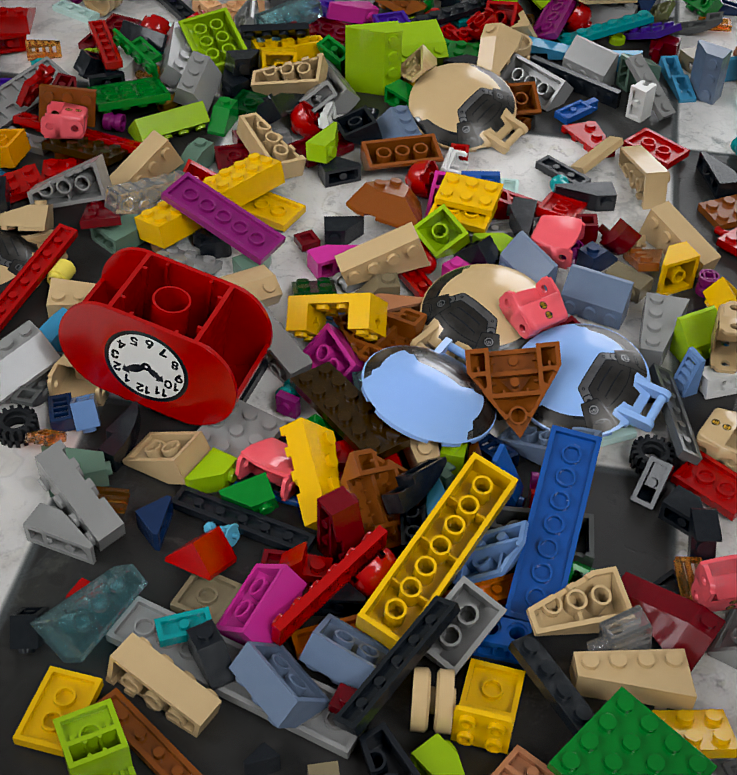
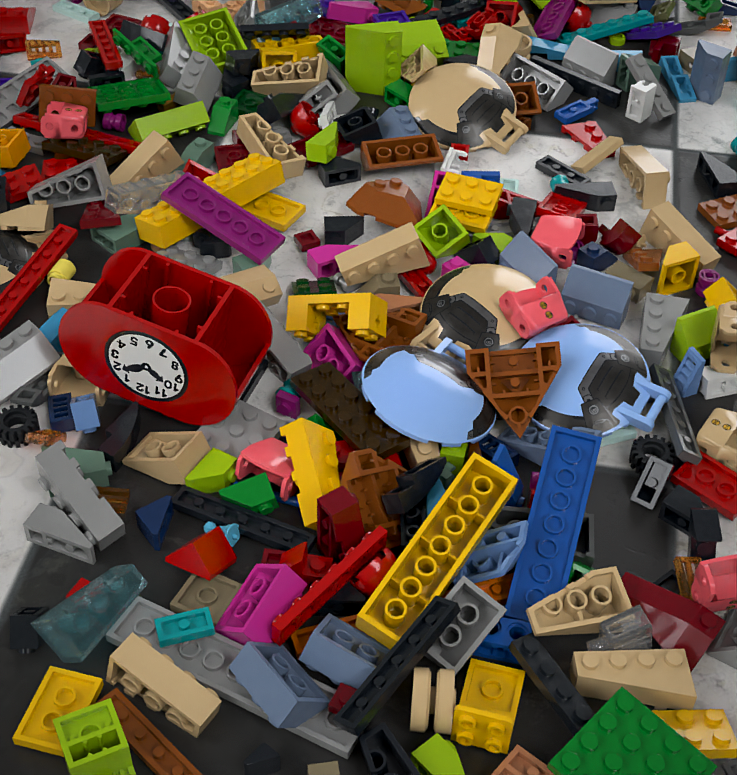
black slope [186,619,236,690] -> none
red cylinder [405,160,439,199] -> none
red plate [622,127,690,170] -> none

